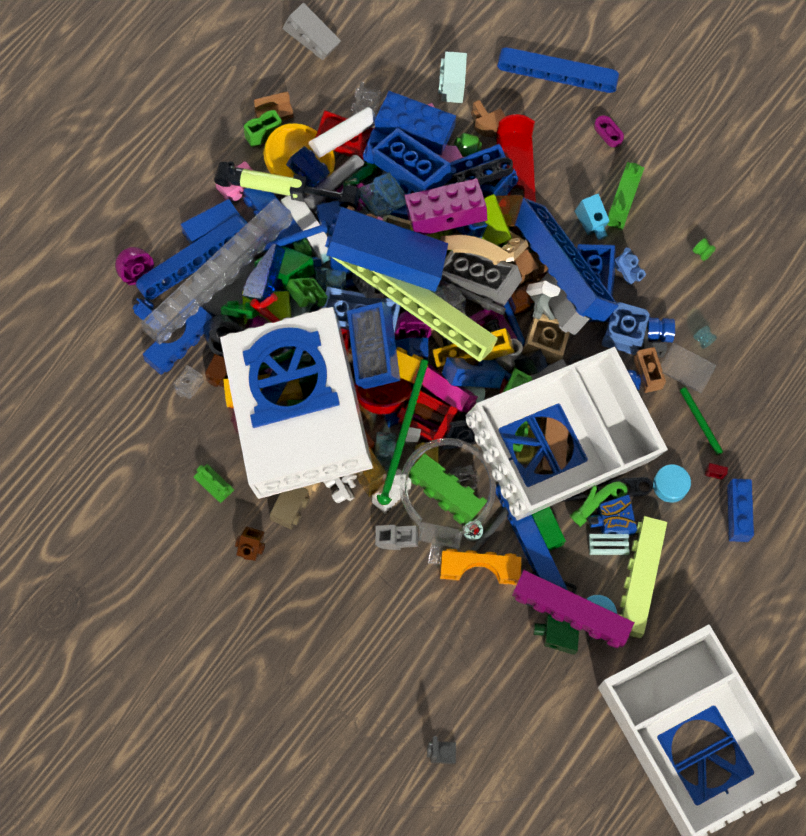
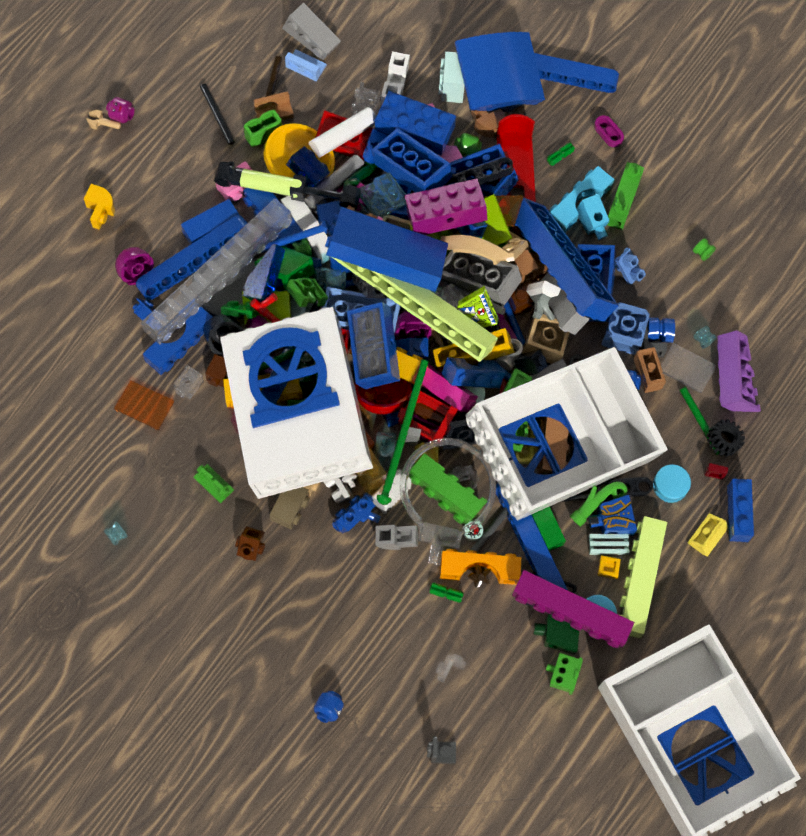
none -> yellow brick [84,184,115,230]
none -> tan bar [86,110,121,130]
none -> clear light blue wheel [103,521,128,546]
none -> magenta head [106,97,135,123]
none -> clear orange piece [114,380,175,431]
none -> black bar [200,84,235,145]
none -> dark brown bar [265,56,282,97]
none -> light blue panel [285,49,327,82]
none -> blue head [314,691,344,723]
none -> blue brick [332,492,381,533]
none -> white arch [381,51,410,106]
none -> green piece [430,583,464,603]
none -> clear bracket [436,654,466,683]
none -> blue slope [455,32,545,112]
none -> lime torso [457,286,499,327]
none -> dark brown plant [468,565,491,588]
none -> bright green piece [546,653,583,695]
none -> green piece [547,143,575,166]
none -> medium azure arch [549,166,615,233]
none -> yellow tile [598,555,621,579]
none -> light yellow slope [688,513,728,556]
none -> black tyre [707,419,745,457]
none -> medium lavender wedge [717,330,761,412]

